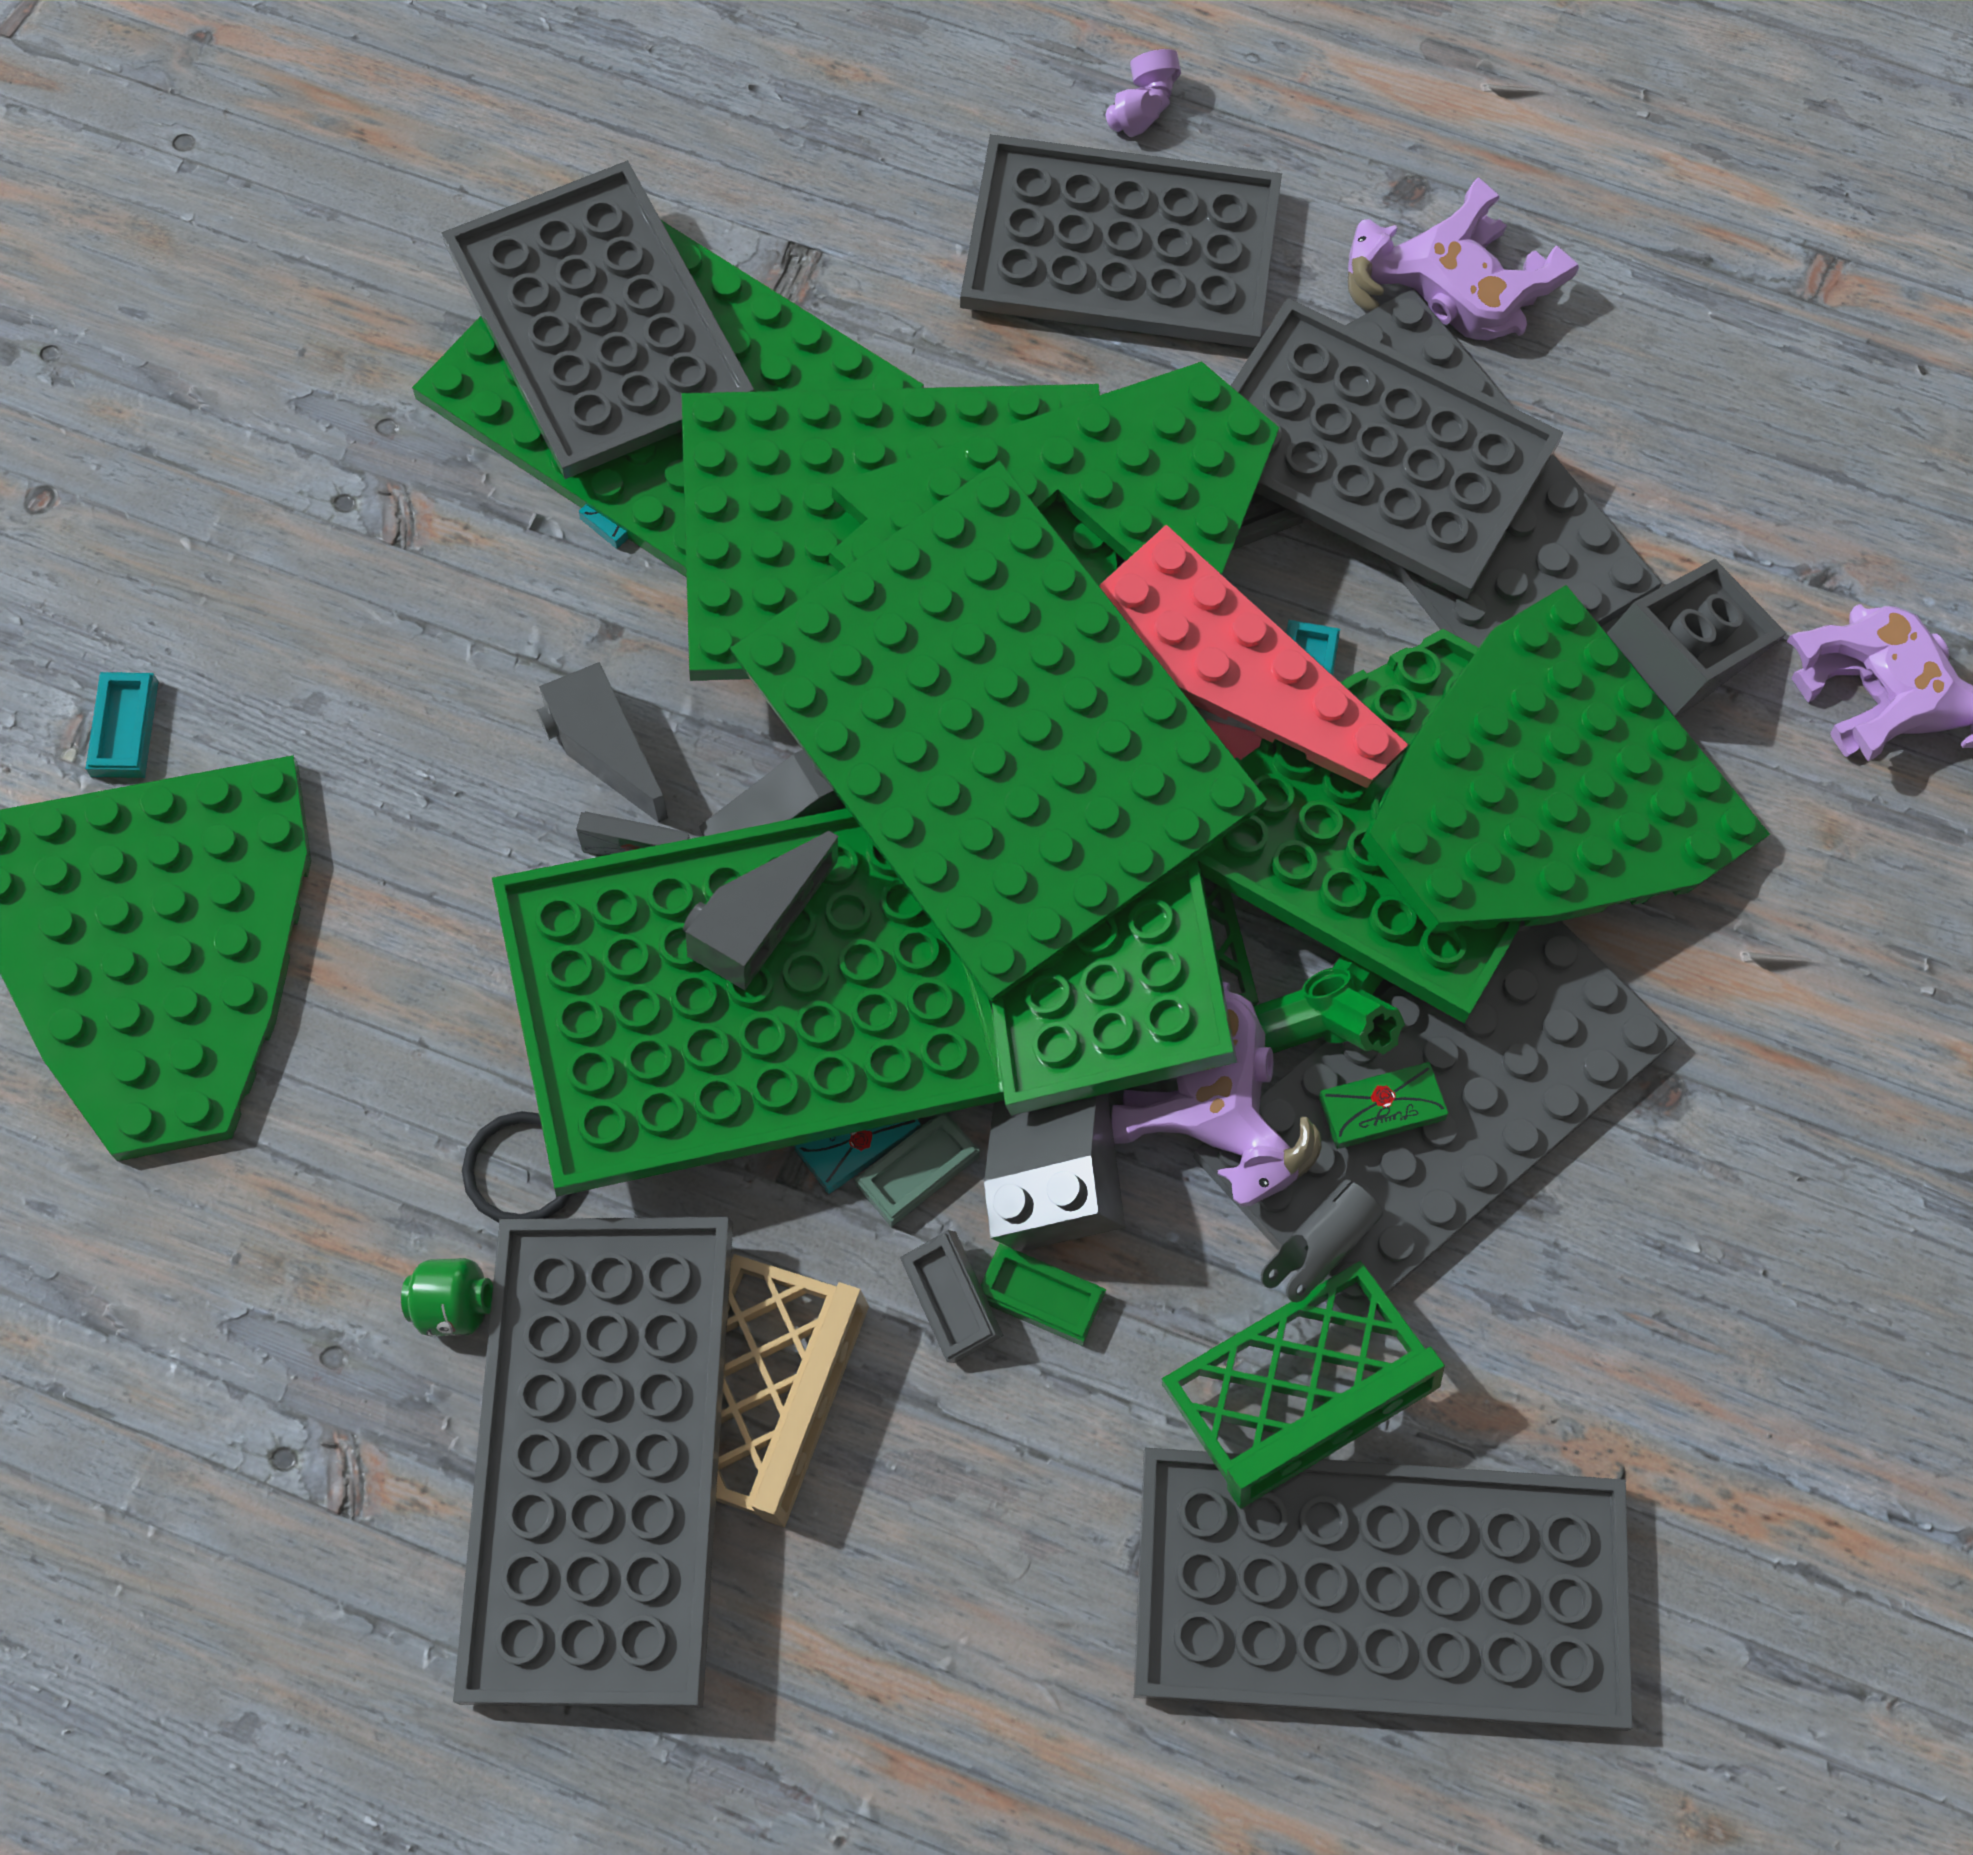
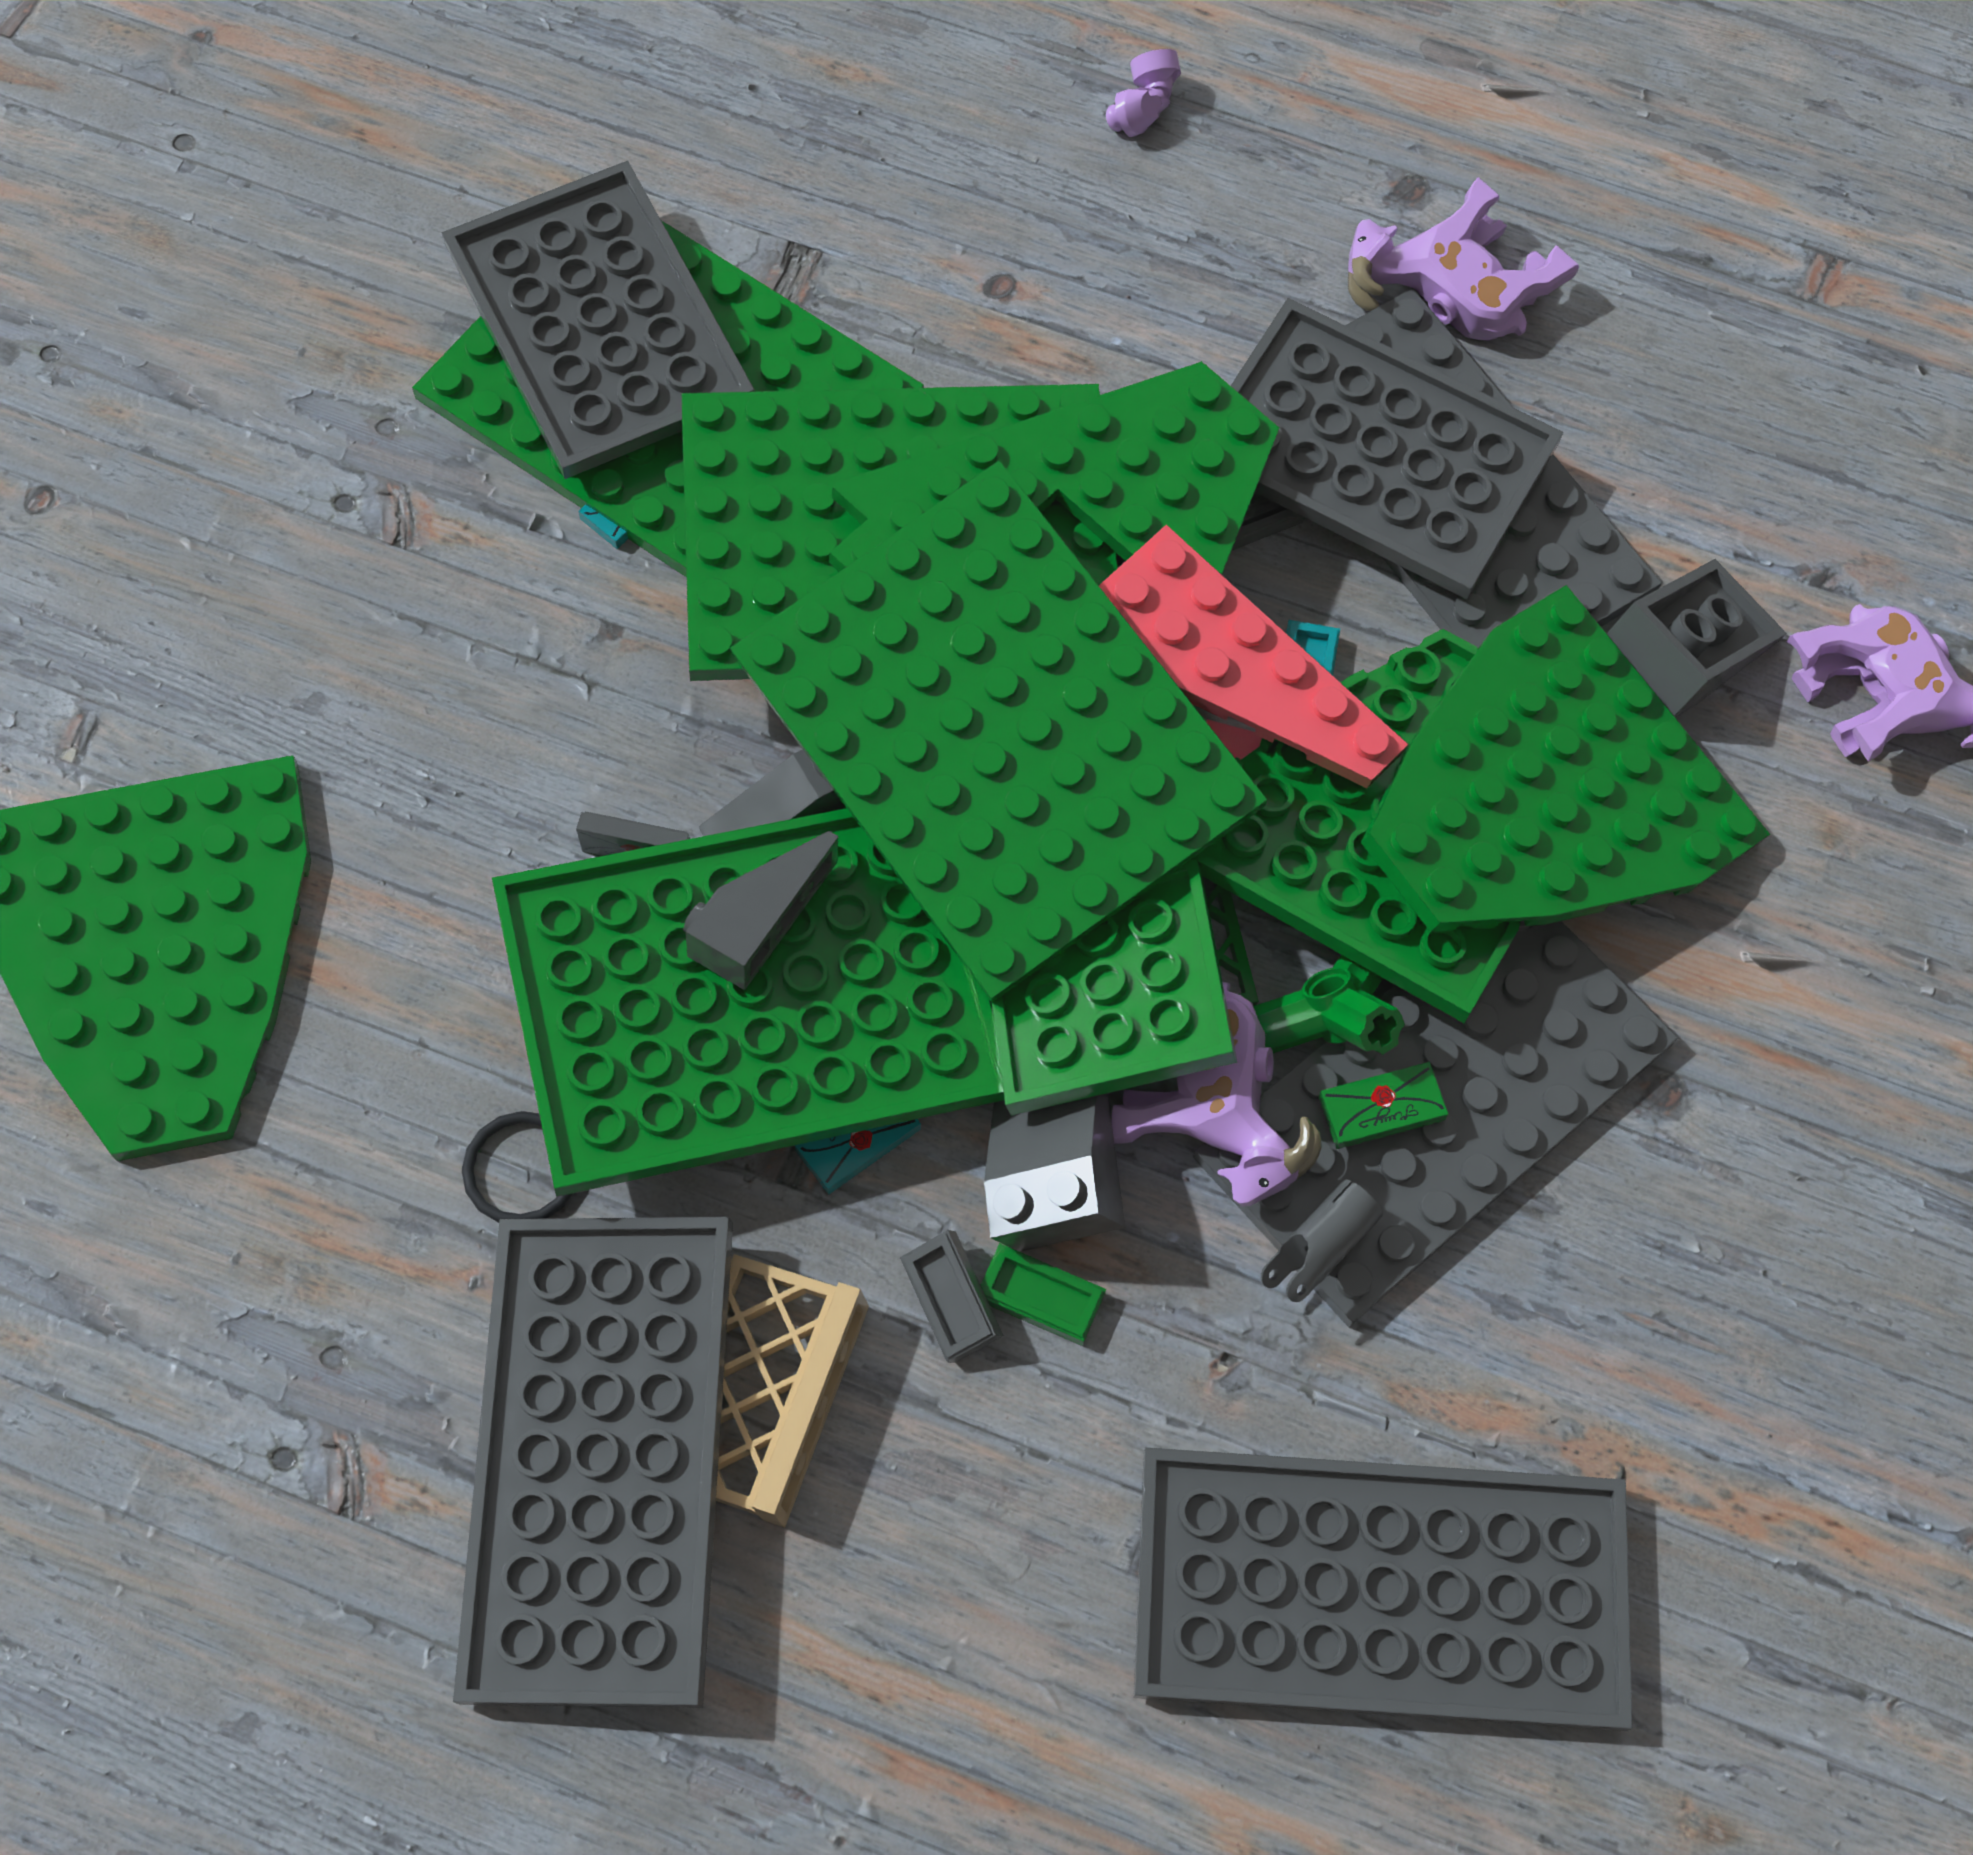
teal tile [85,672,159,778] -> none
green head [401,1258,493,1337] -> none
dark grey slope [536,662,668,822] -> none
sand green tile [855,1113,980,1228] -> none
dark grey plate [960,134,1282,348] -> none
green fence [1162,1260,1445,1509] -> none

